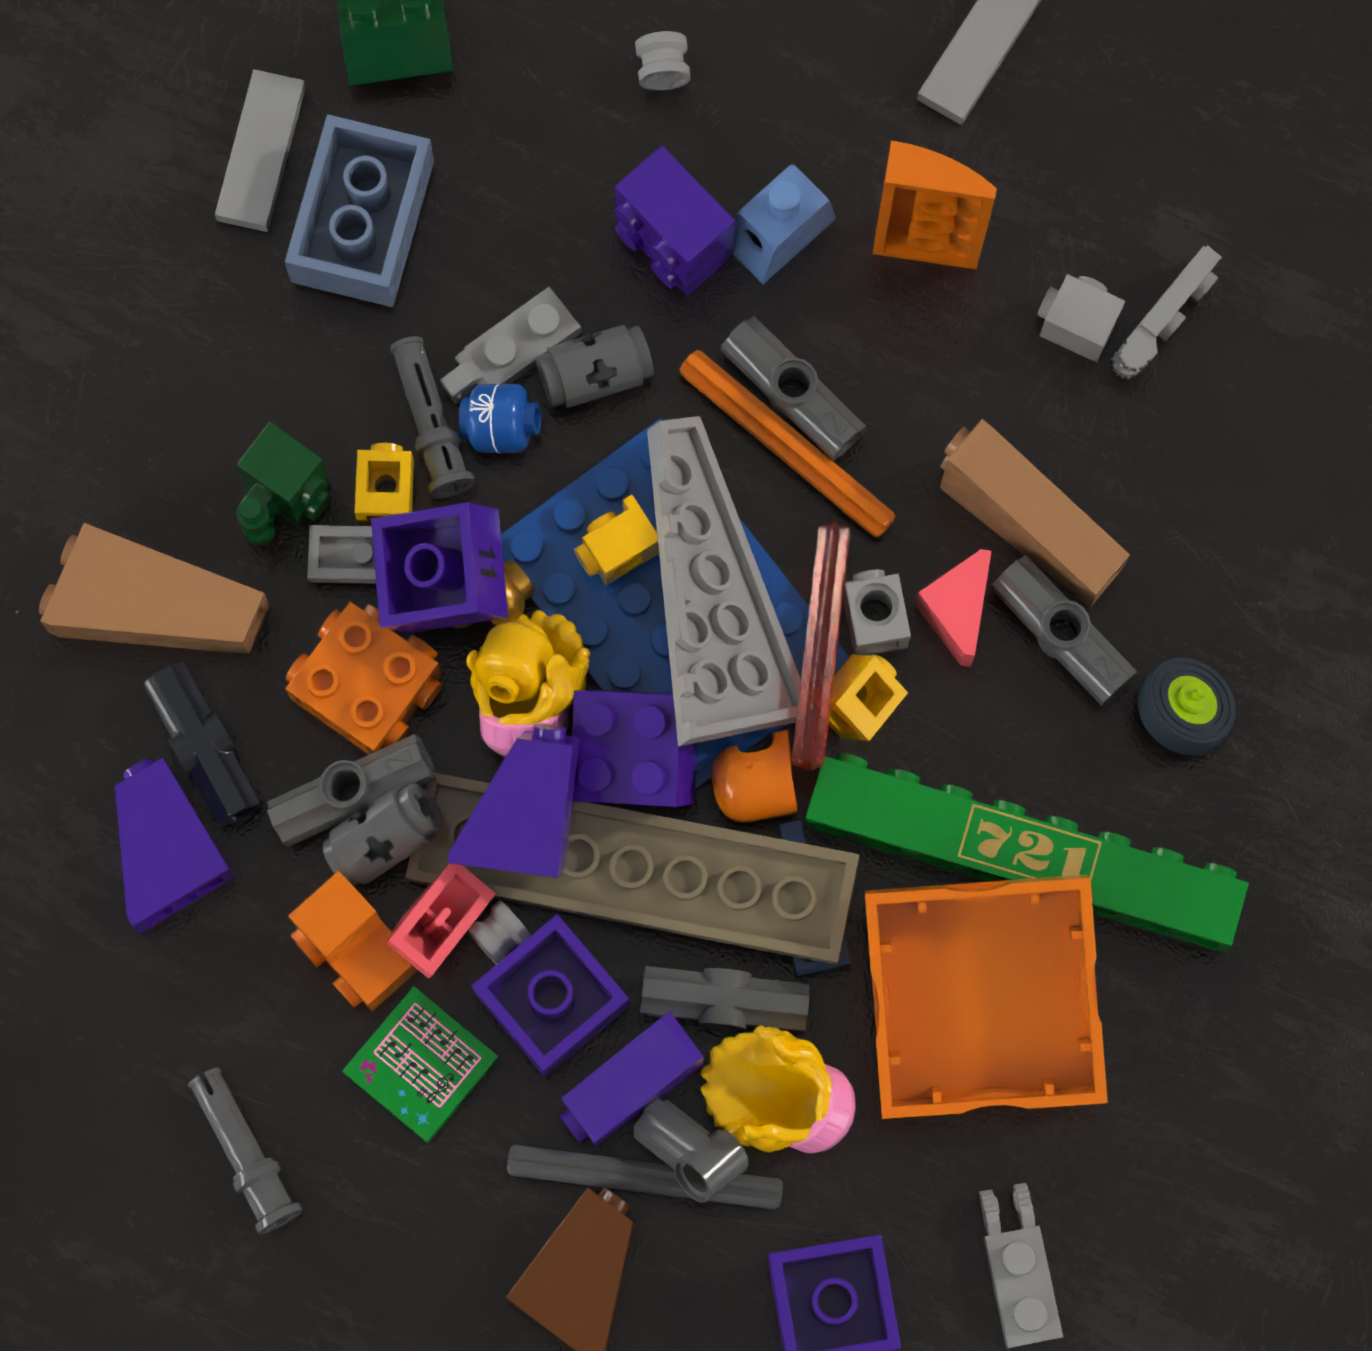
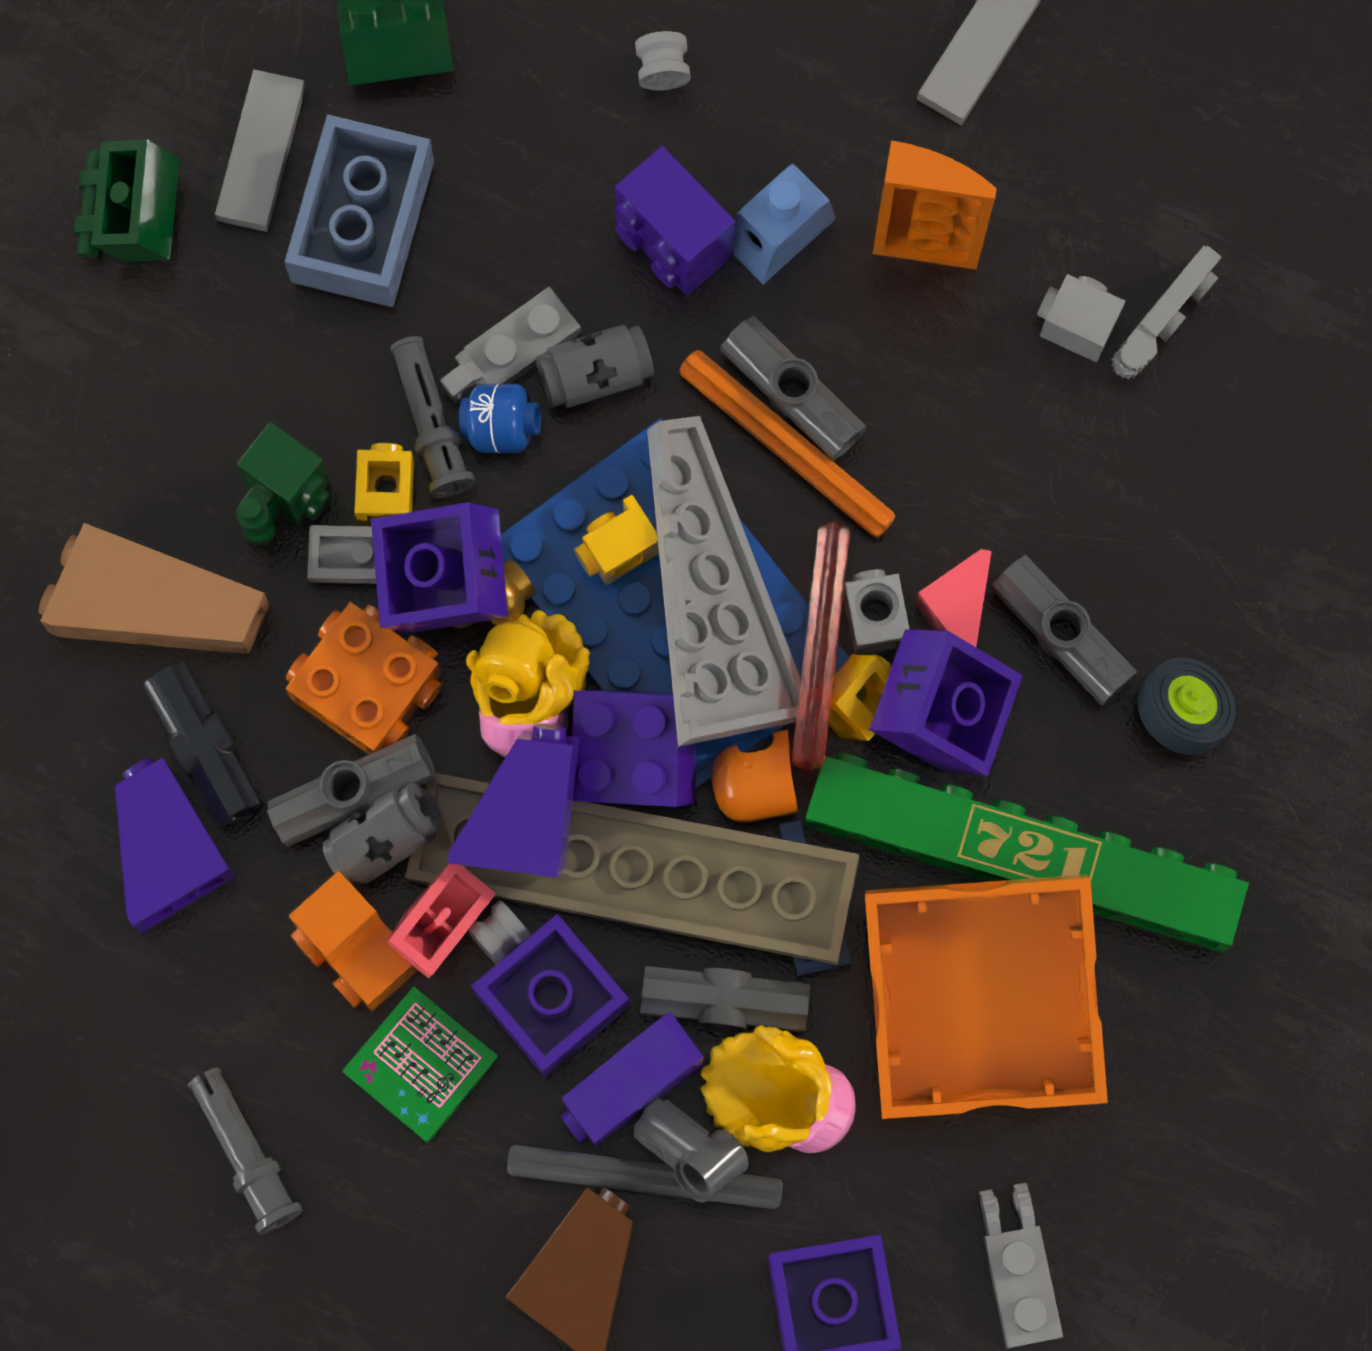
medium nougat slope [940,419,1130,607] -> none
none -> dark green brick [74,139,180,262]
none -> dark purple brick [869,629,1023,776]

